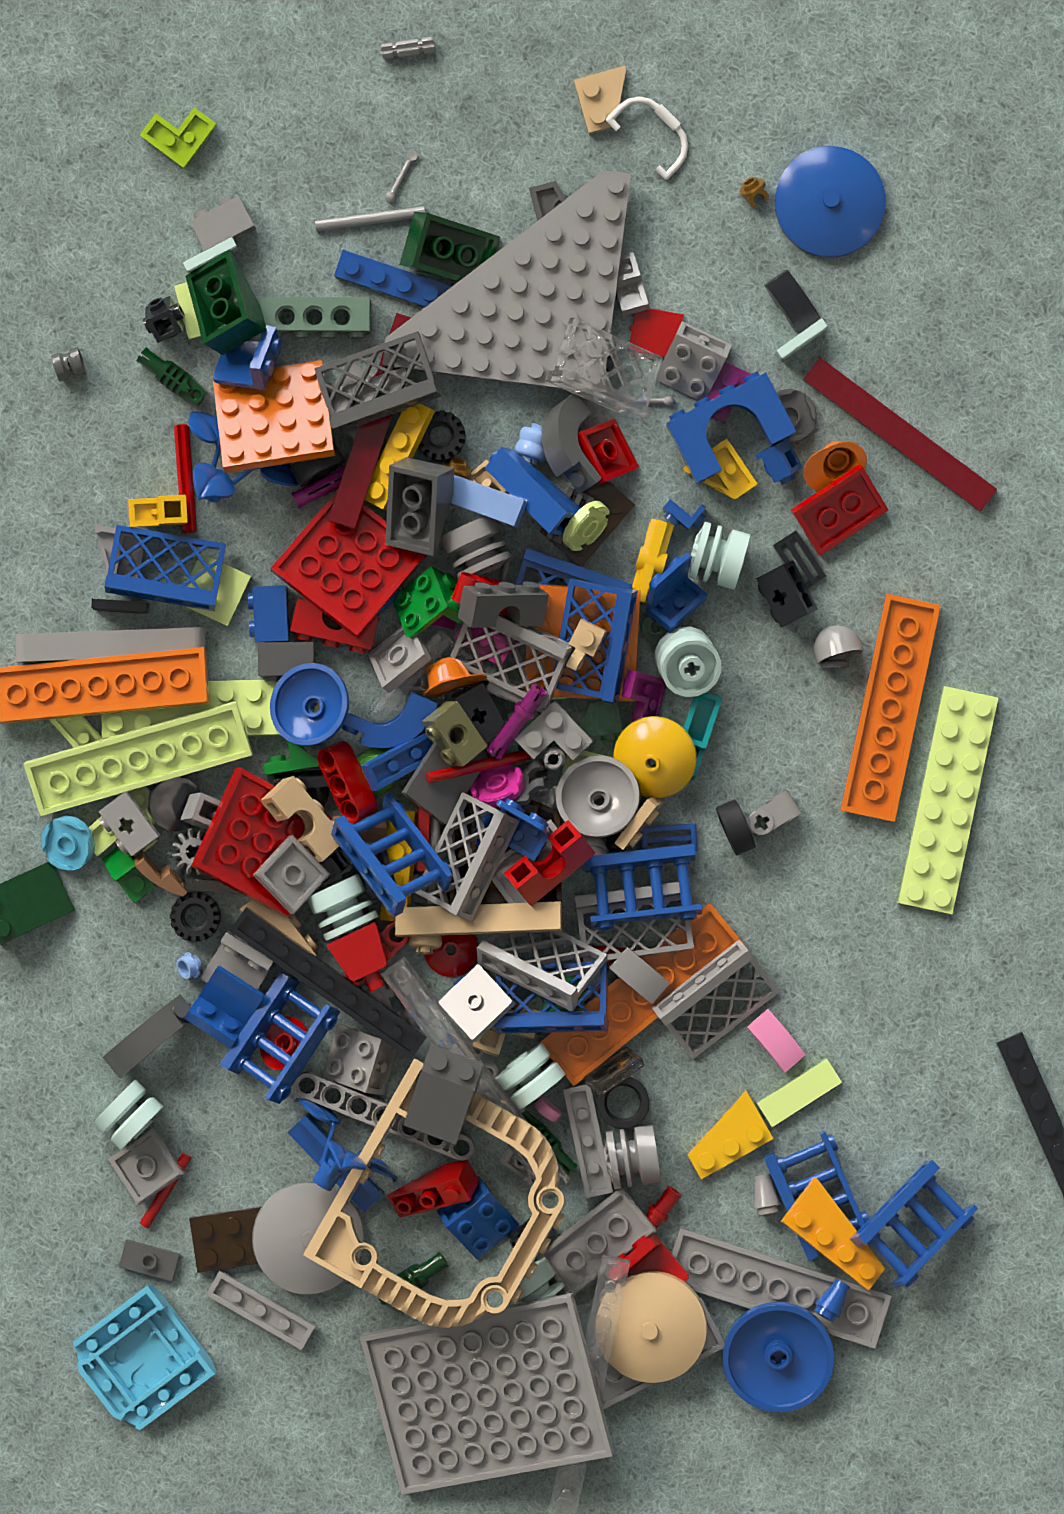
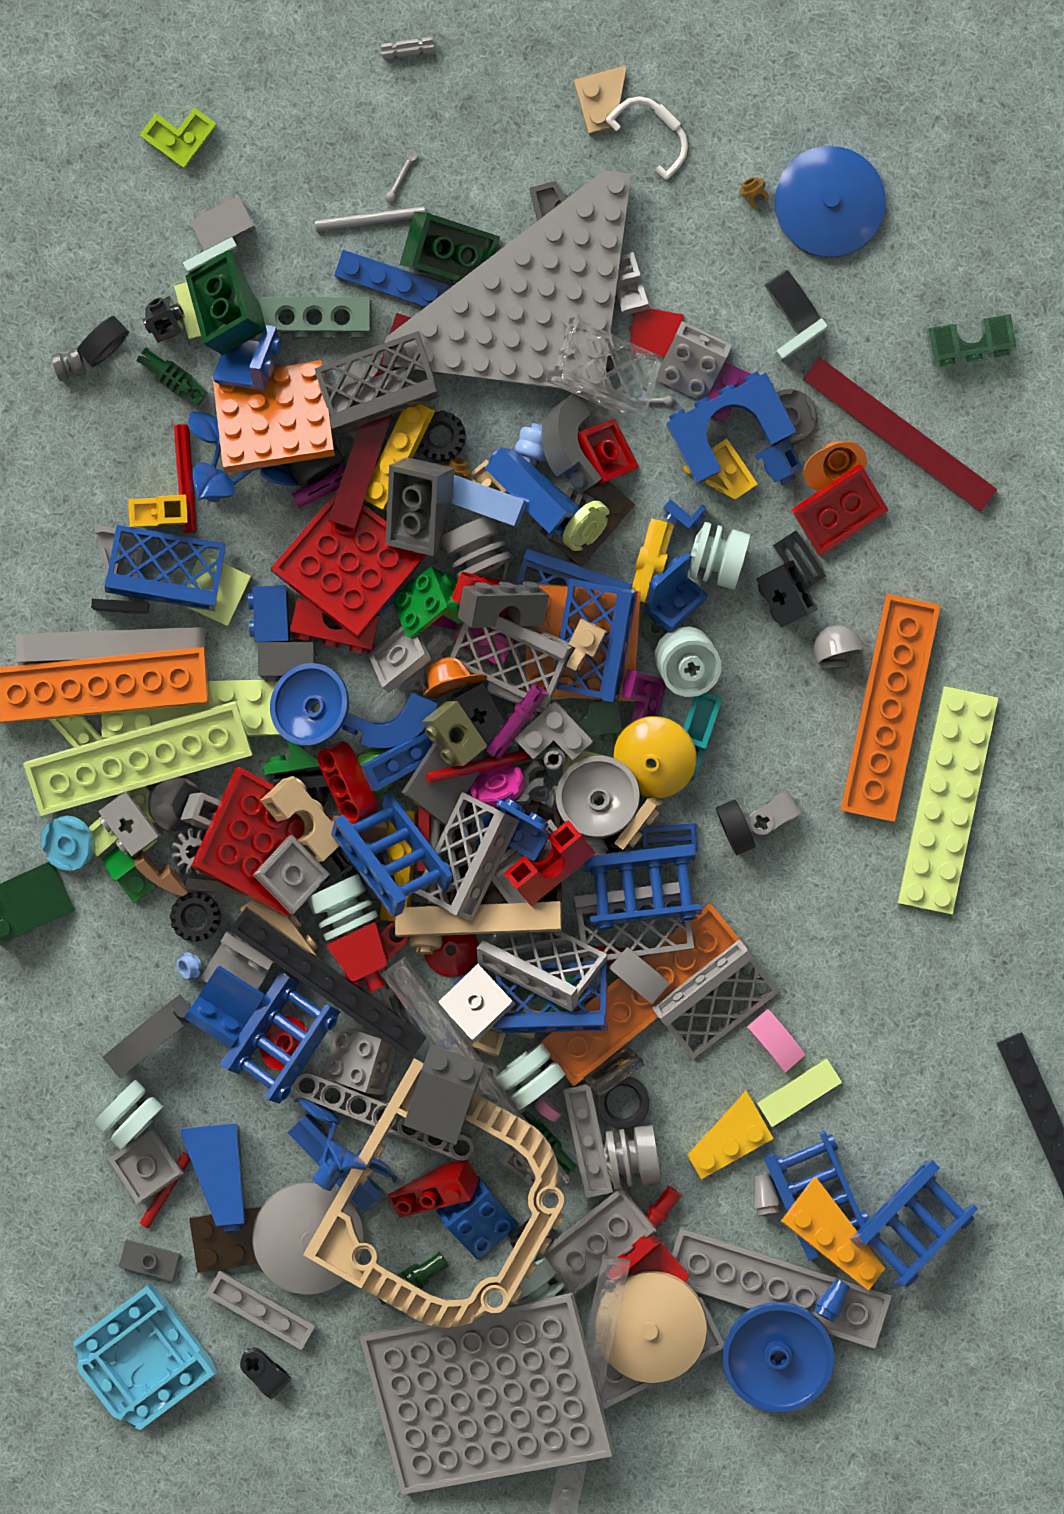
none -> black tyre [77,316,129,367]
none -> blue slope [181,1123,247,1232]
none -> black piece [240,1347,292,1400]
none -> clear green arch [926,314,1016,367]

